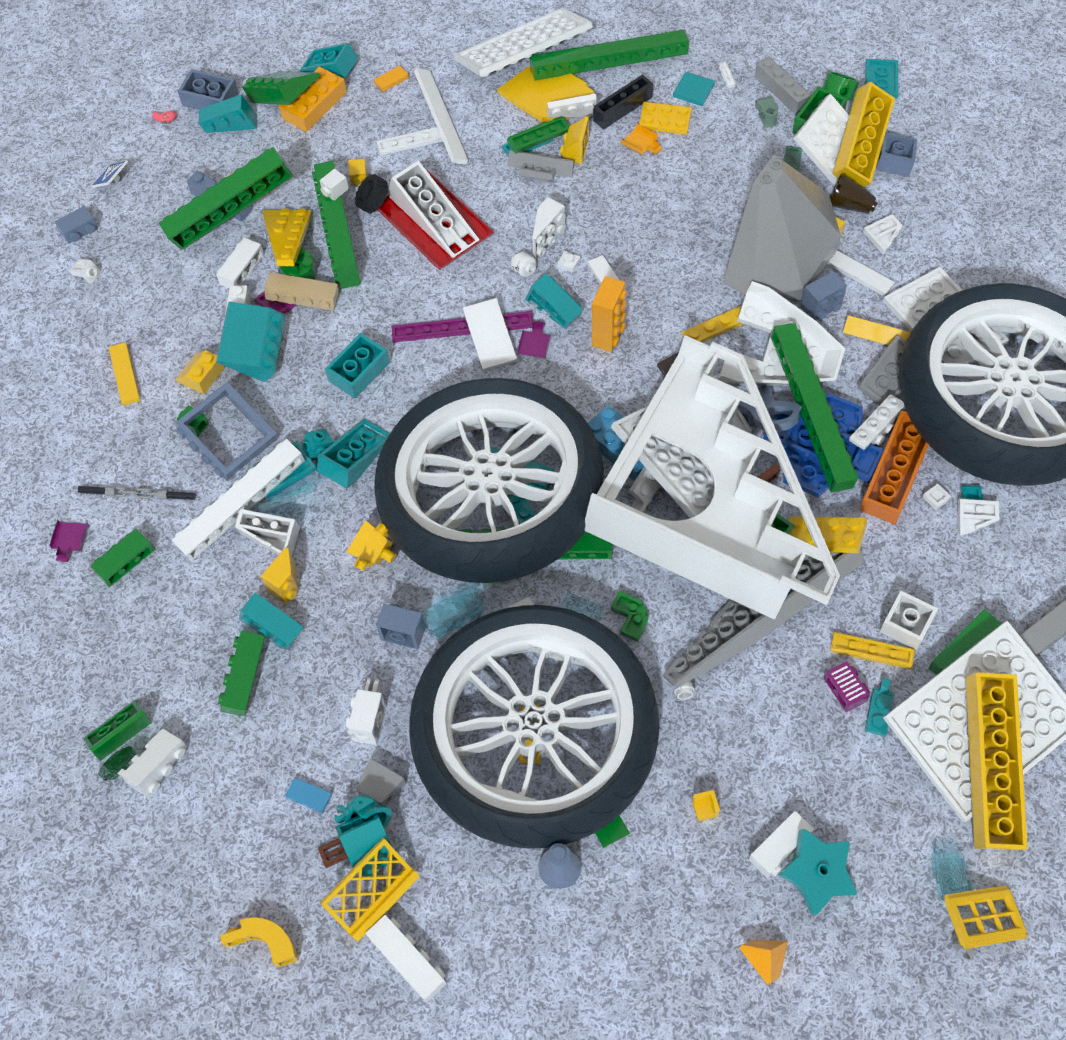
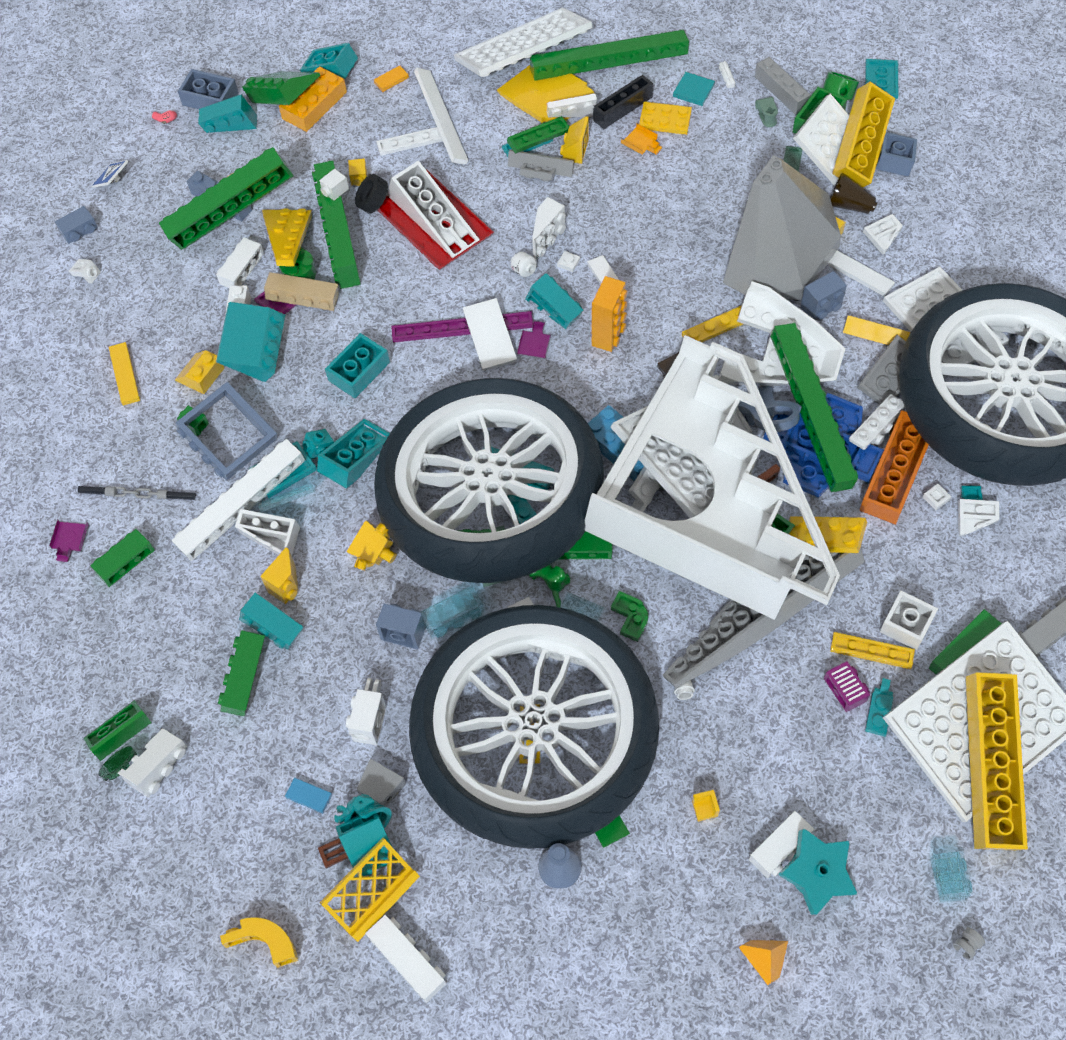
yellow piece [944,886,1028,950] -> none
none -> green animal [529,565,570,608]

